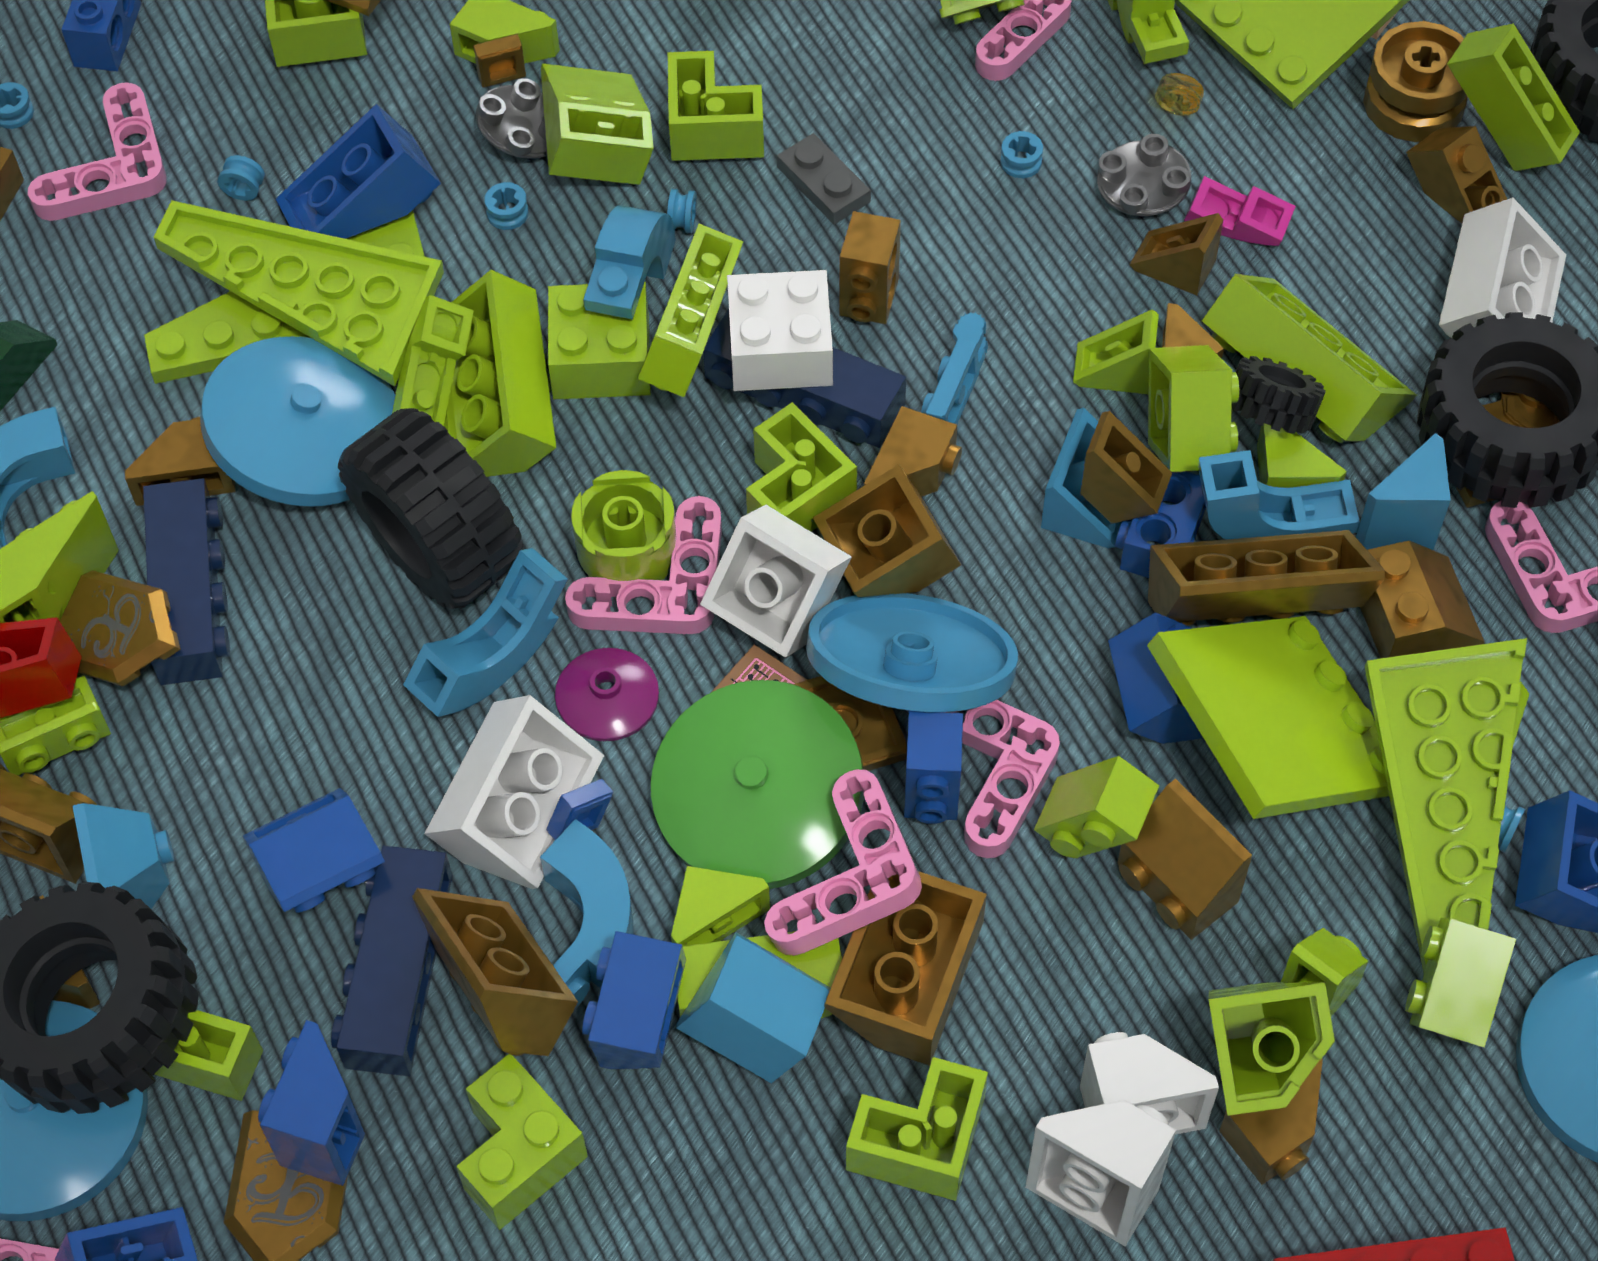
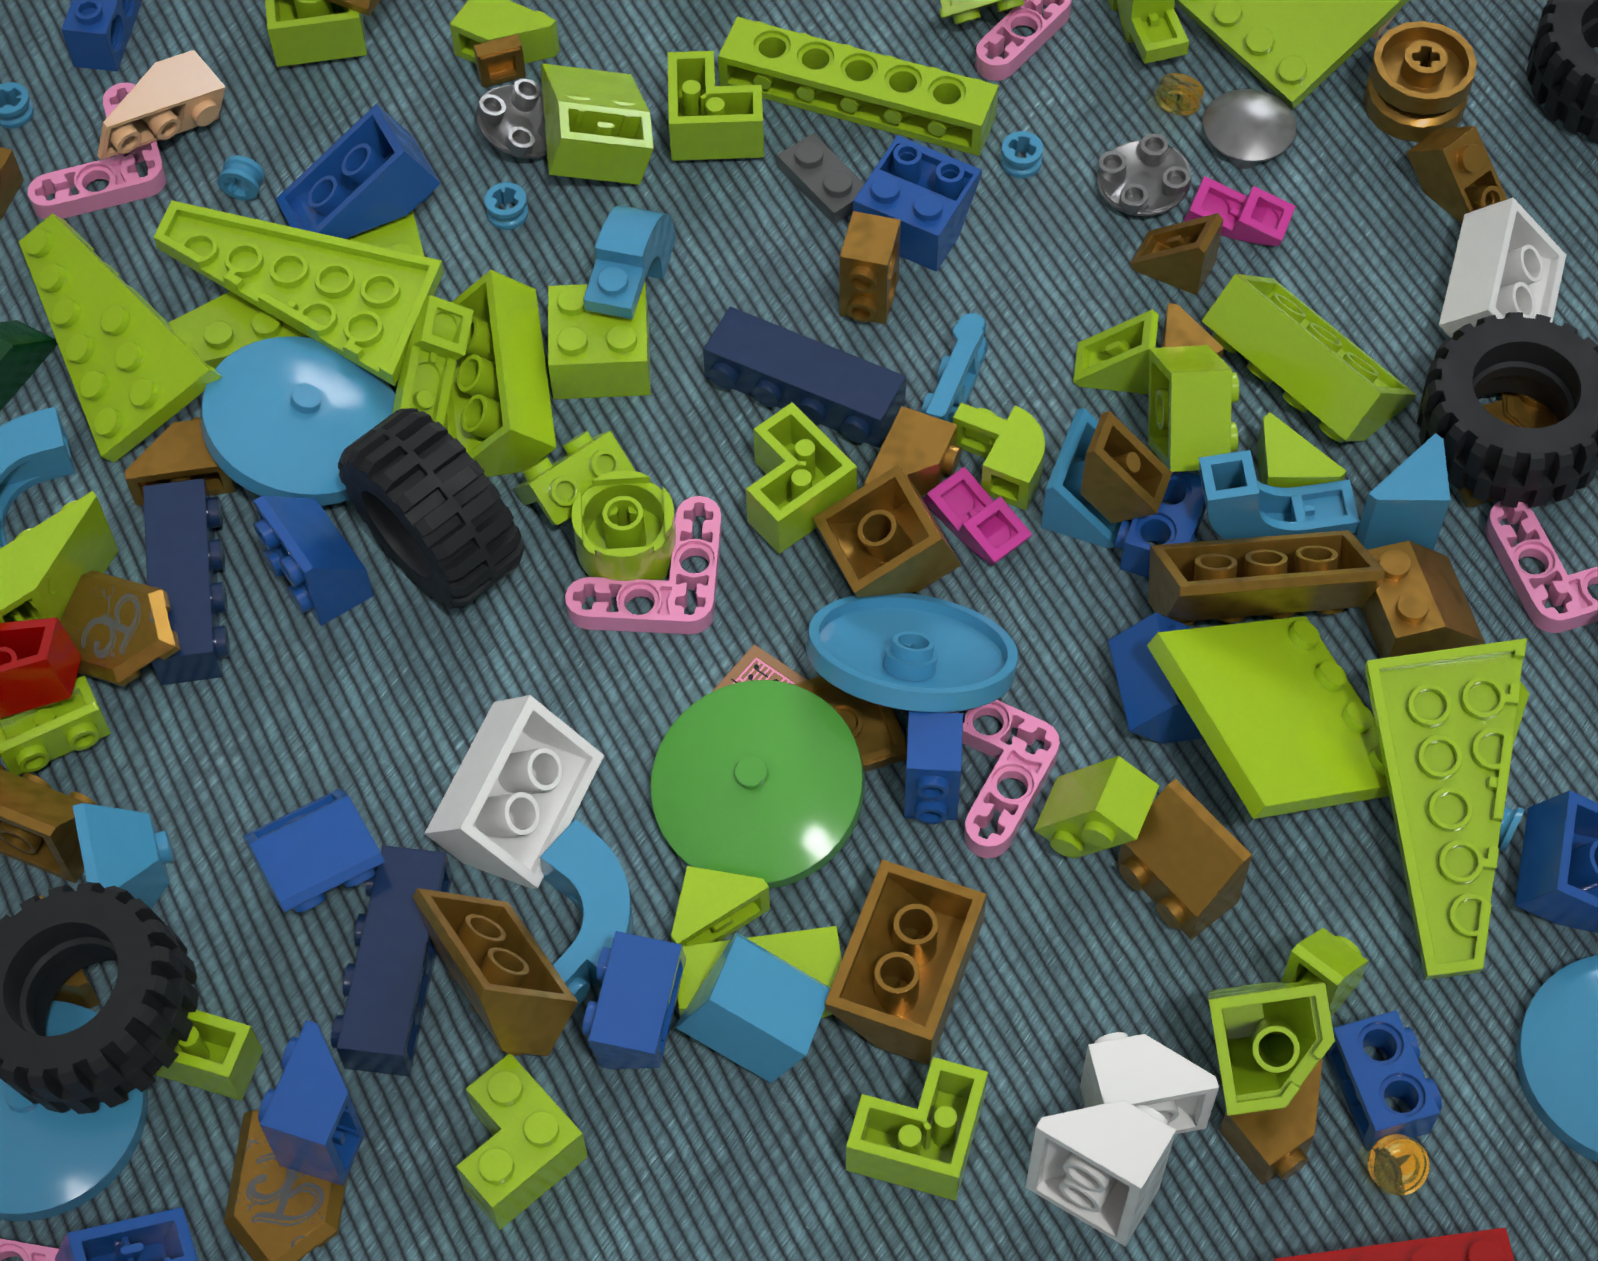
dark azure arch [403,548,568,717] -> none
blue tile [546,779,613,840] -> none
magenta dish [555,648,659,741] -> none
lime brick [638,224,744,397] -> none
dark azure bush [667,189,697,233] -> none
white brick [700,505,852,658] -> none
white brick [727,270,833,391] -> none
bright pink beam [764,769,922,956] -> none
black tyre [1232,356,1326,434] -> none
lime brick [1405,918,1516,1048] -> none
lime brick [1447,23,1580,171] -> none
none -> lime wing [18,213,222,463]
none -> light nougat slope [97,50,226,160]
none -> blue slope [253,496,374,626]
none -> lime bracket [514,430,635,525]
none -> lime brick [718,17,999,156]
none -> blue slope [853,135,982,272]
none -> dark pink slope [924,466,1033,566]
none -> lime brick [953,402,1045,511]
none -> flat silver dish [1202,89,1296,169]
none -> blue brick [1326,1010,1442,1151]
none -> clear yellow tile [1368,1134,1430,1196]

